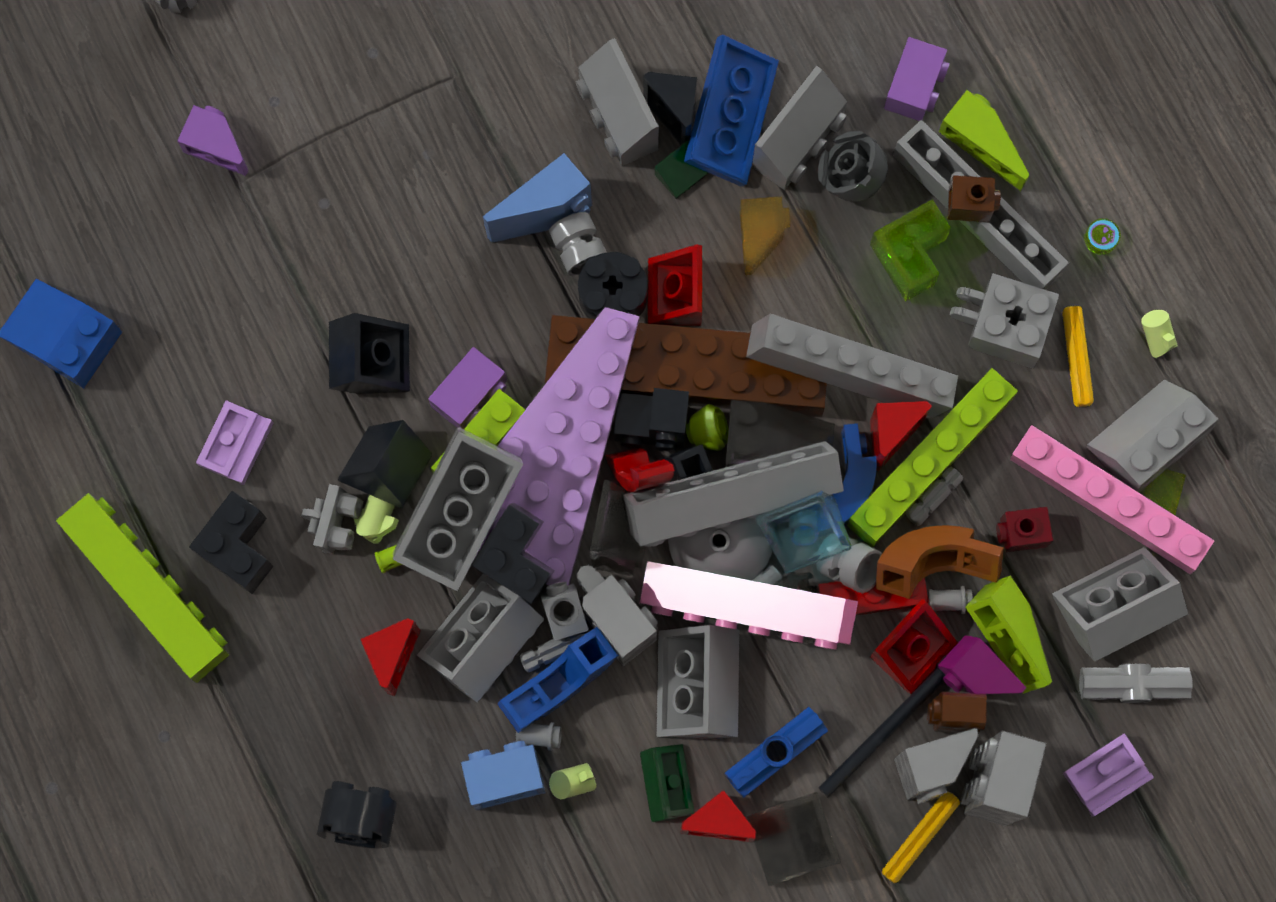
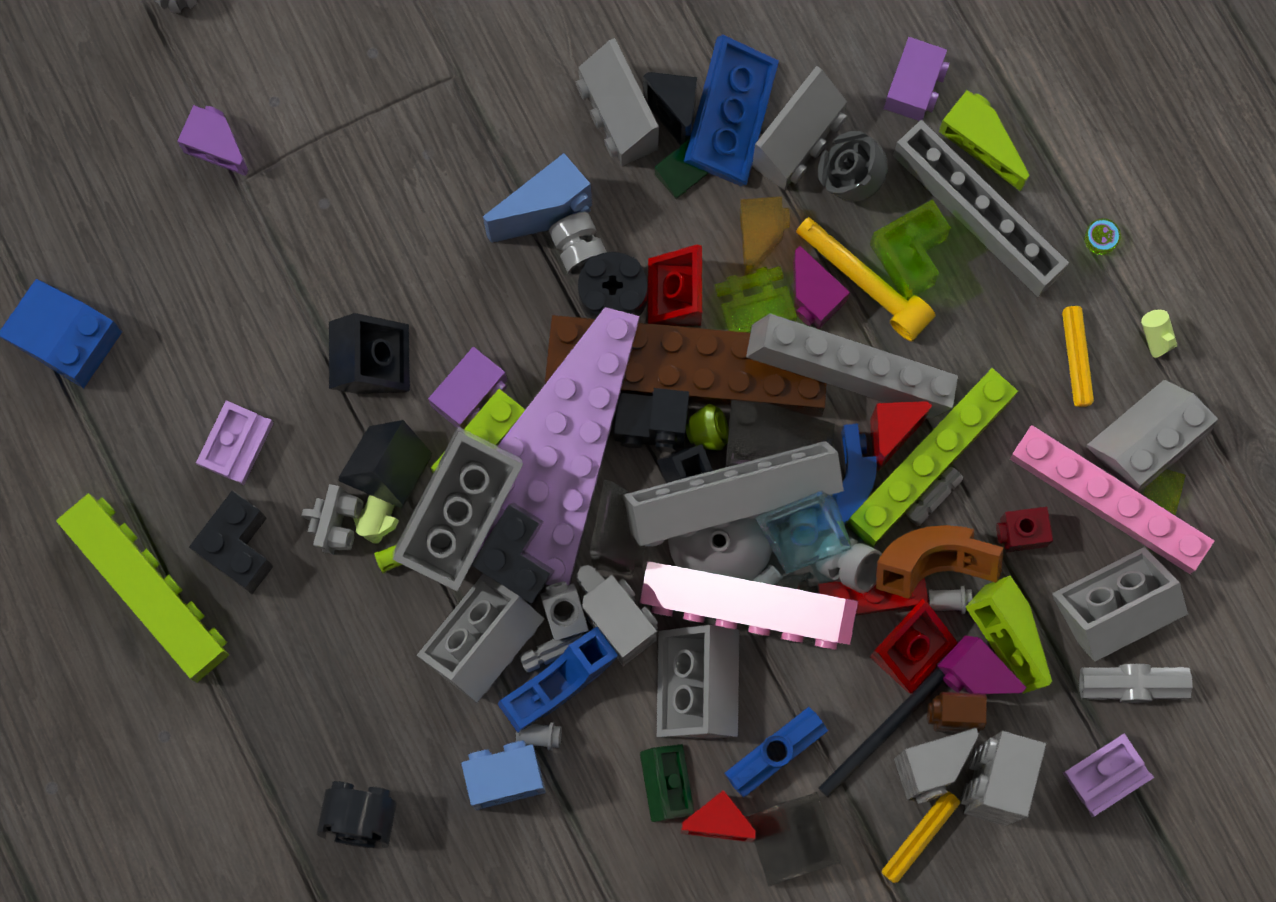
red slope [360,618,421,697] -> none
yellowish green piece [549,763,596,799] -> none
red slope [606,448,674,492] -> none
reddish brown brick [947,175,1001,222] -> none
light grey hinge [949,273,1059,369] -> none
none -> clear neon green plate [714,266,797,333]
none -> magenta slope [793,246,850,329]
none -> yellow piece [796,217,936,342]

